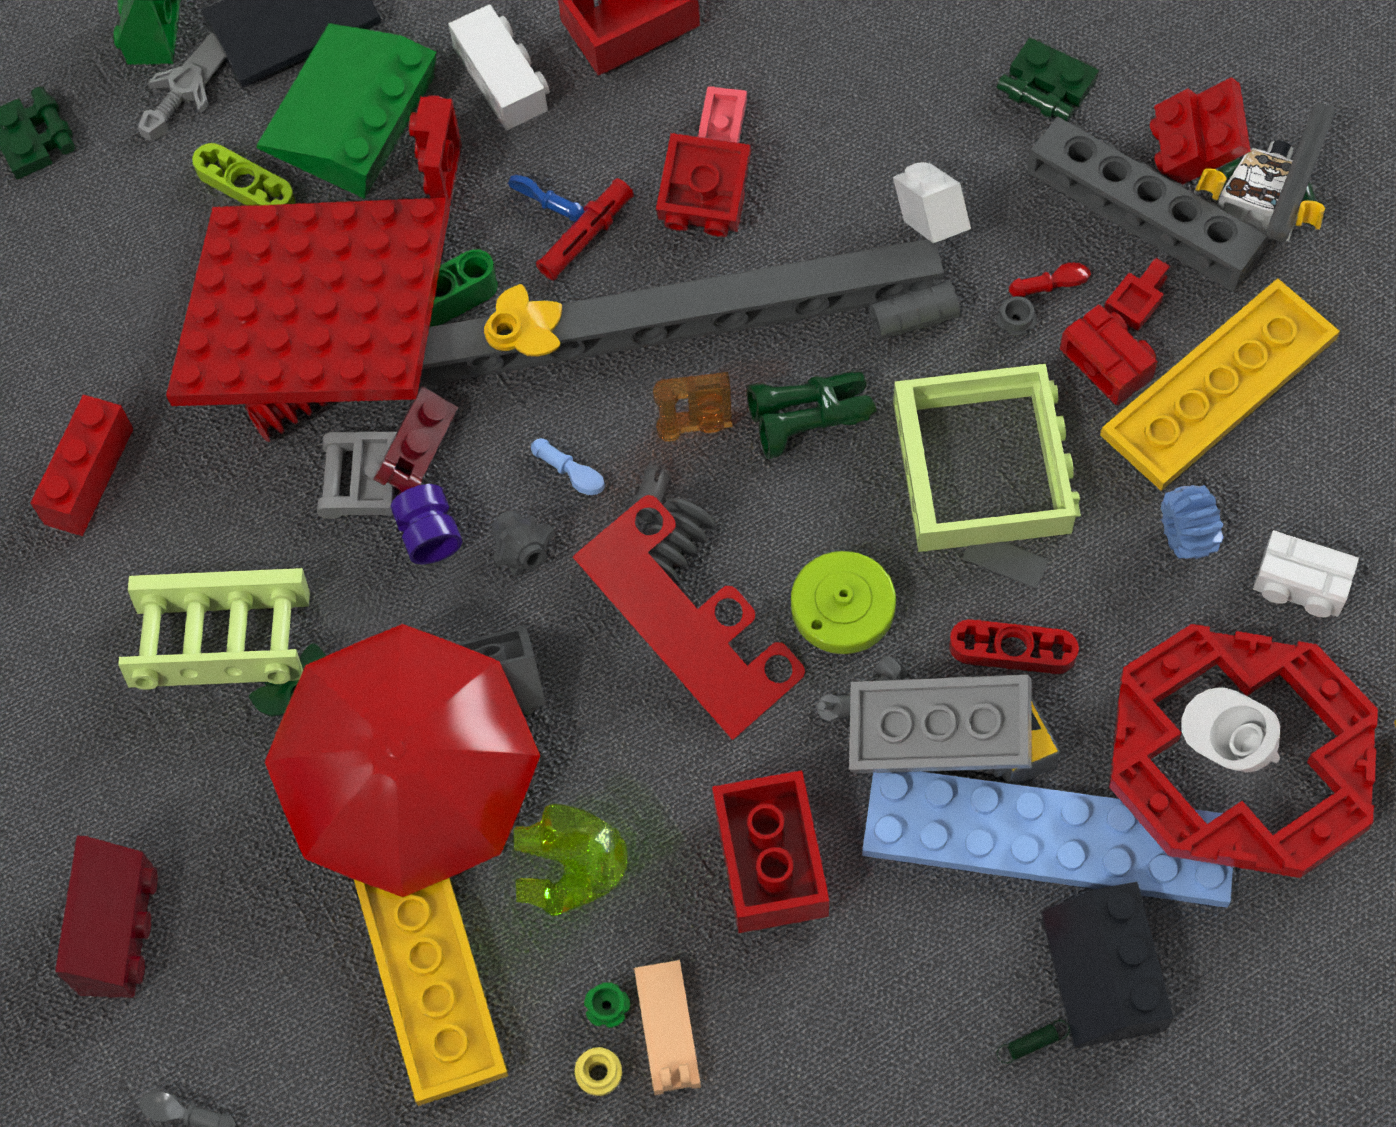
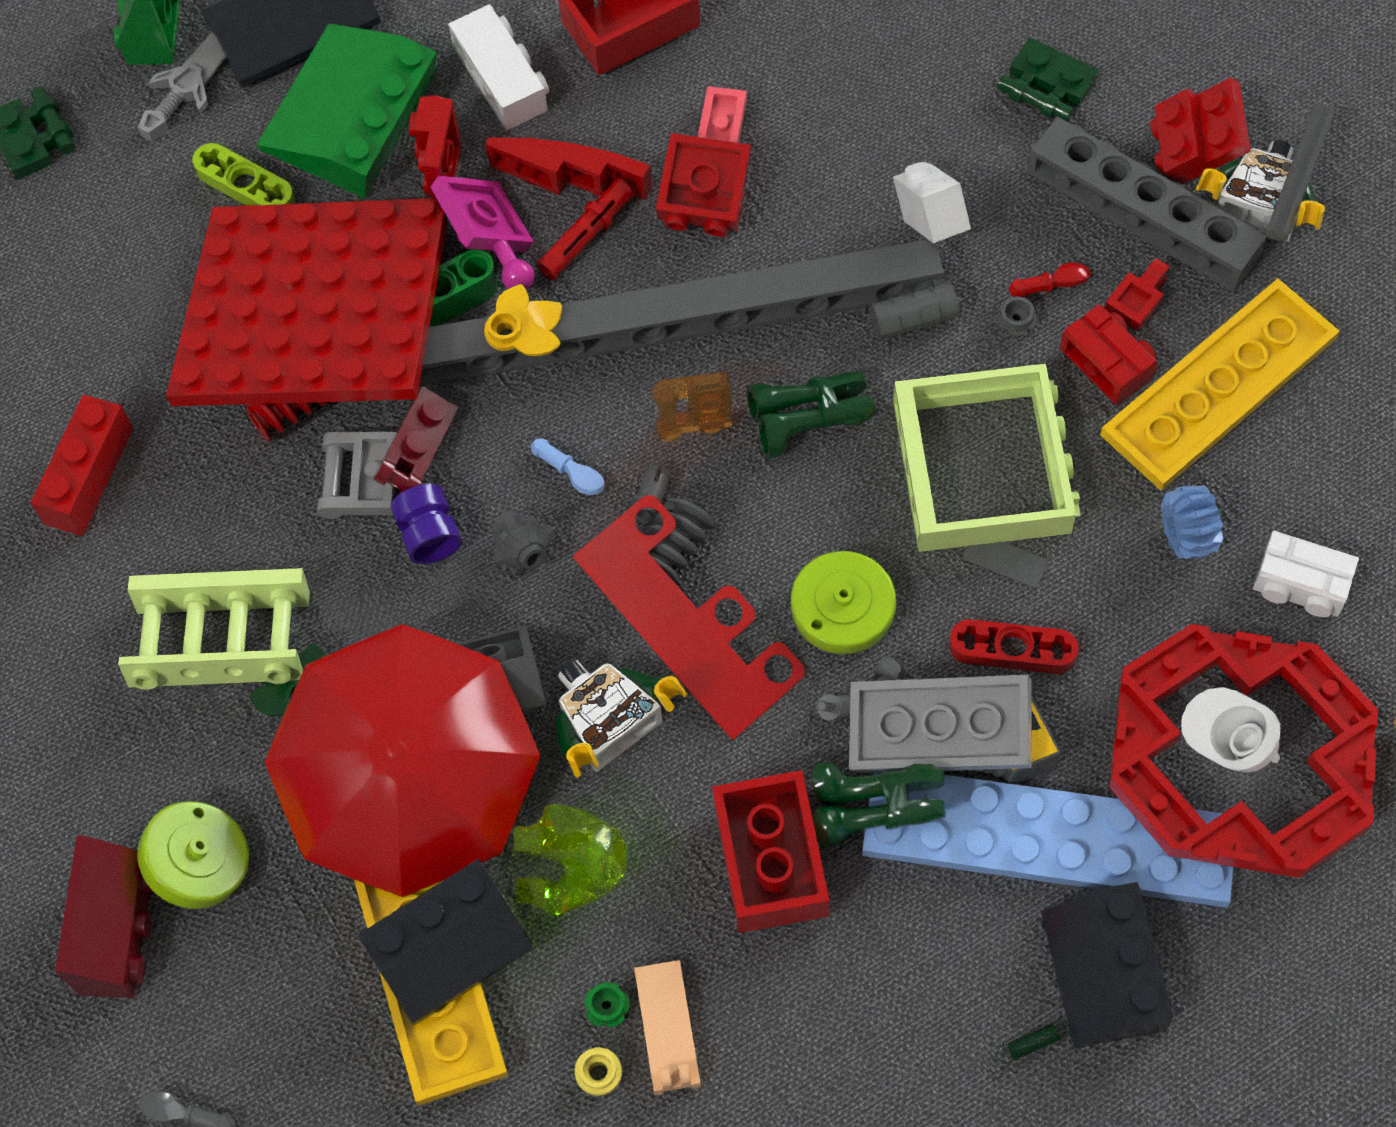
blue piece [508,175,584,221] -> none
none -> lime wheel [137,801,250,909]
none -> black slope [358,859,533,1026]
none -> dark pink plate [430,176,534,290]
none -> red slope [485,138,652,200]
none -> torso [556,660,687,778]
none -> dark green piece [812,762,946,848]

